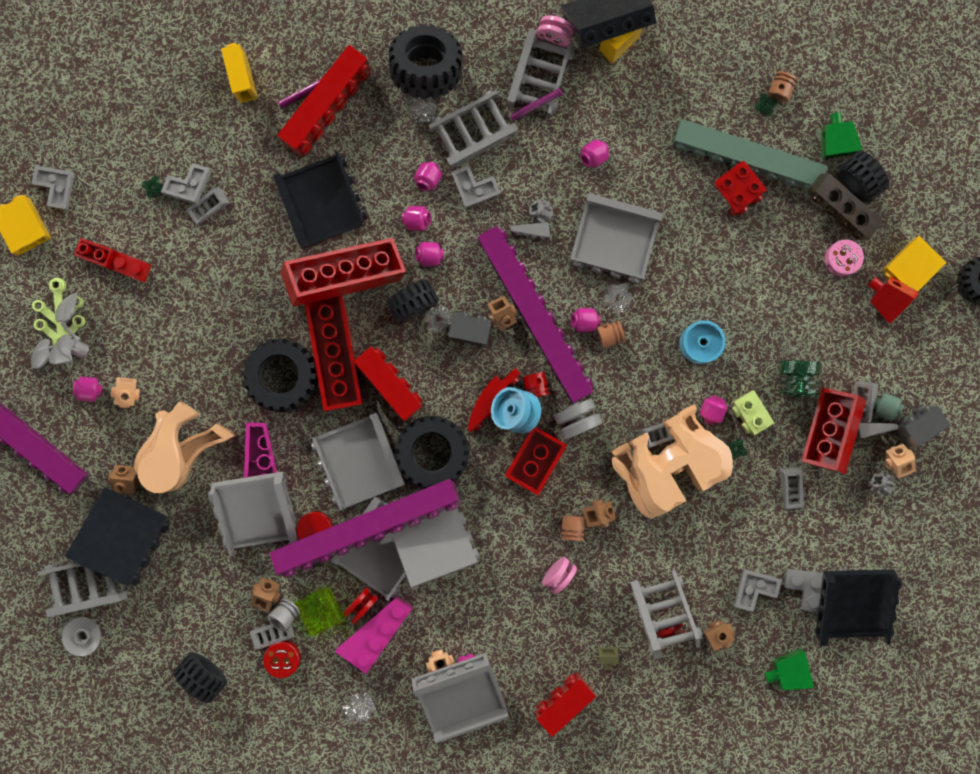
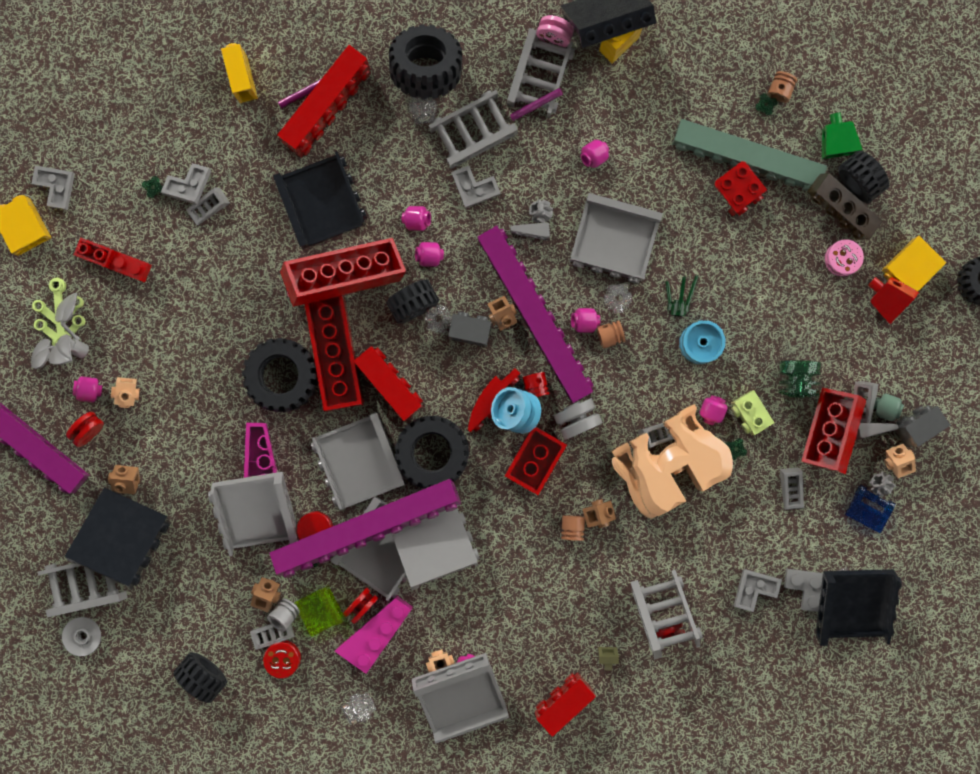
light nougat animal [134,402,237,493] -> none
dark pink head [414,162,442,191] -> none
bright pink head [542,557,577,594] -> none
medium nougat brick [702,620,735,651] -> none
green torso [764,648,814,690] -> none
none -> red head [66,412,104,447]
none -> dark green plant [666,275,699,316]
none -> clear blue plate [845,485,896,534]

